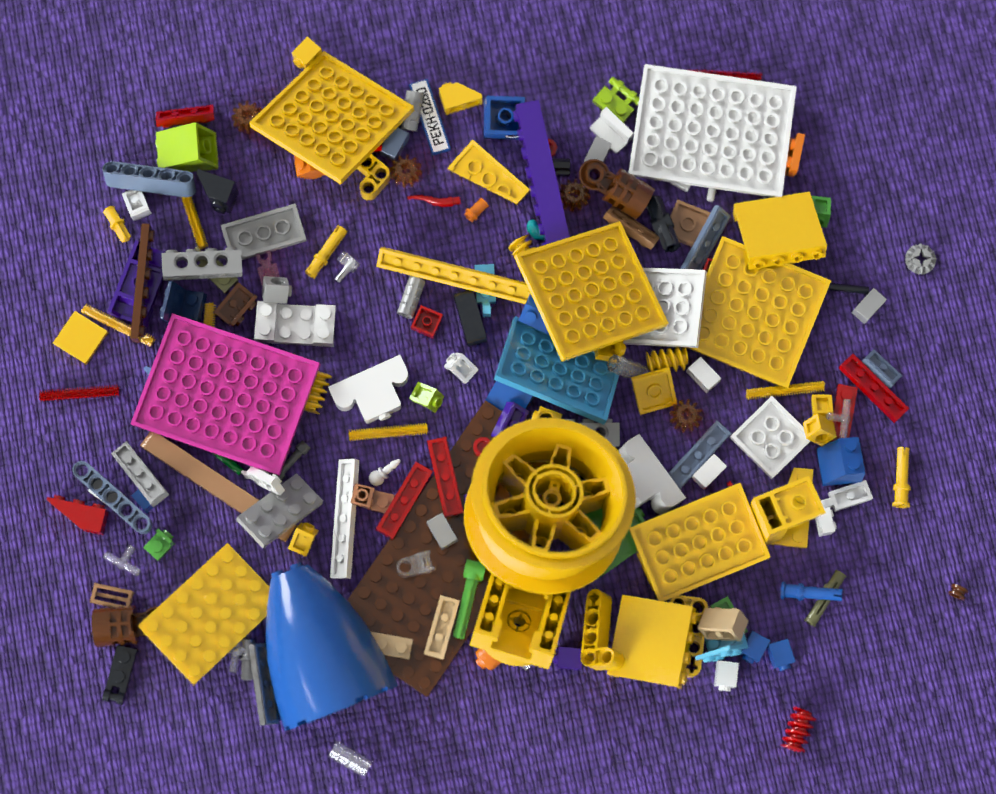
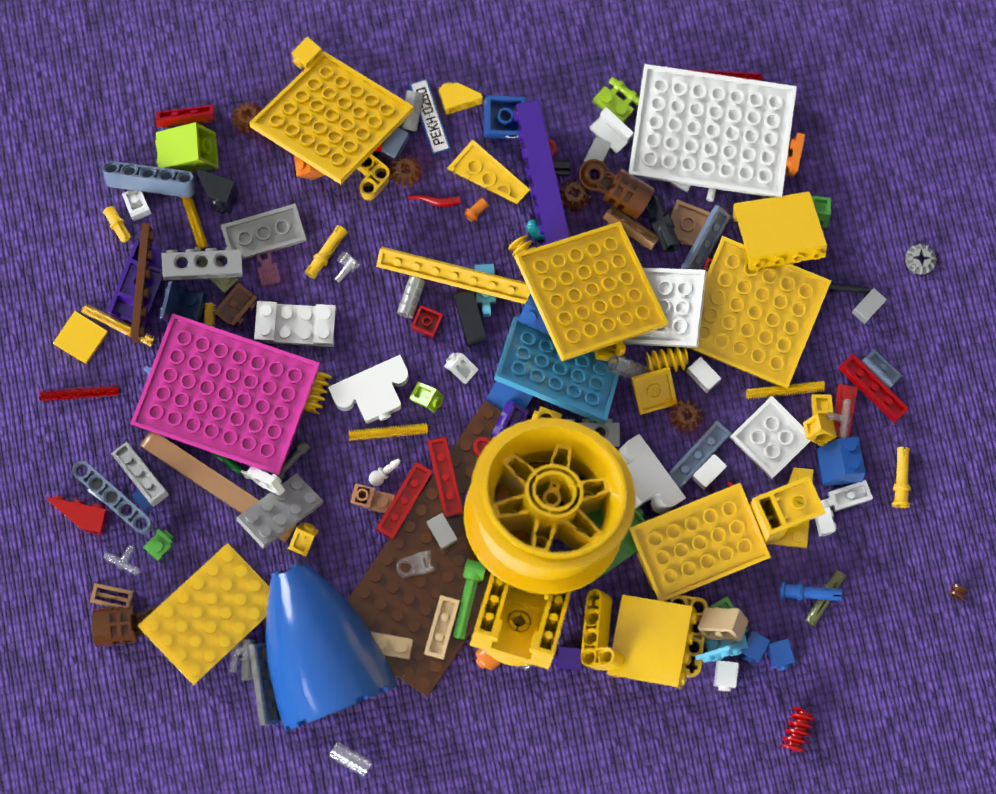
black plate [102,645,138,705] -> none
light grey brick [262,276,292,304] -> none
white plate [330,459,359,579] -> none

